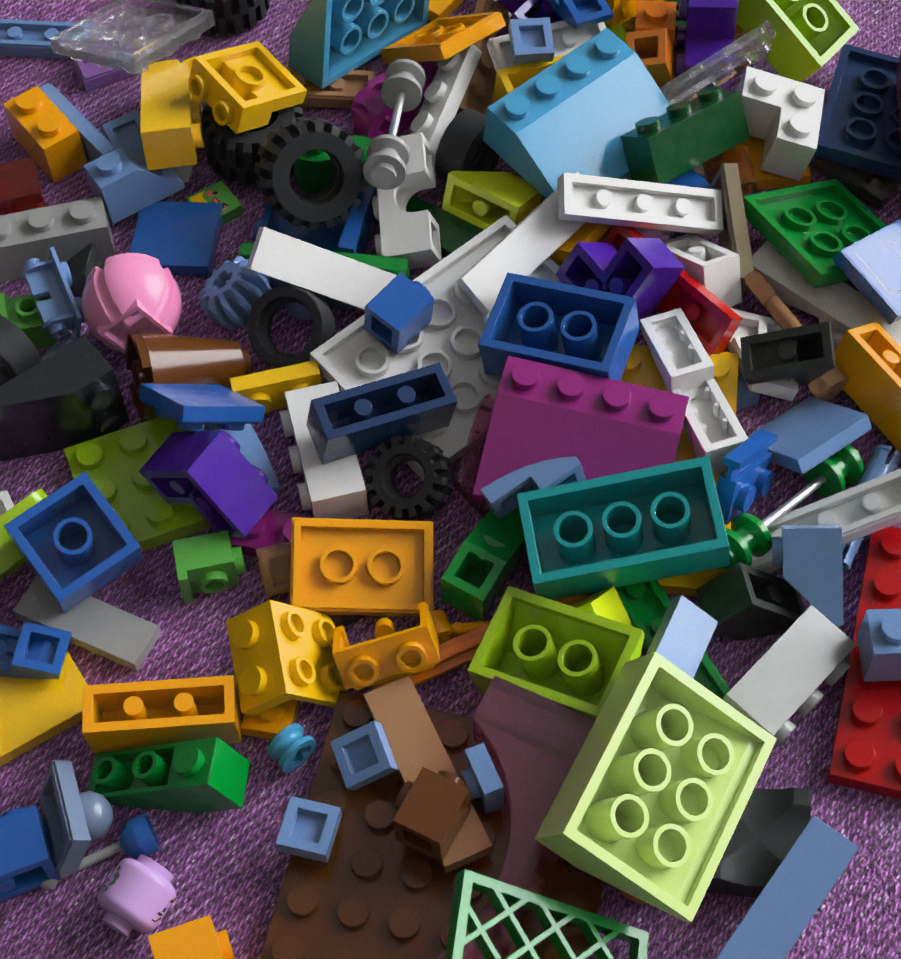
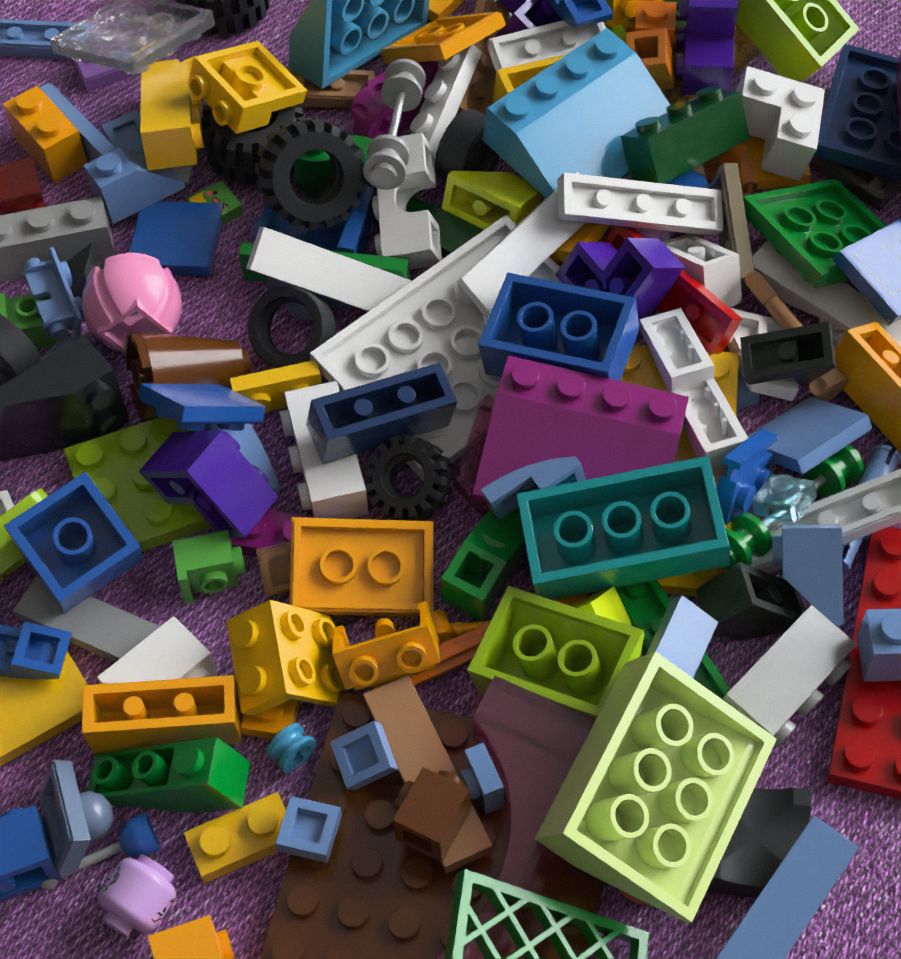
medium blue gear [198,256,272,331] -> none
blue brick [364,272,434,355] -> none
medium blue plate [508,17,555,64] -> none
clear plate [661,20,776,105] -> none
none -> white slope [97,616,217,684]
none -> yellow plate [183,792,286,884]
none -> clear light blue plate [751,474,817,523]

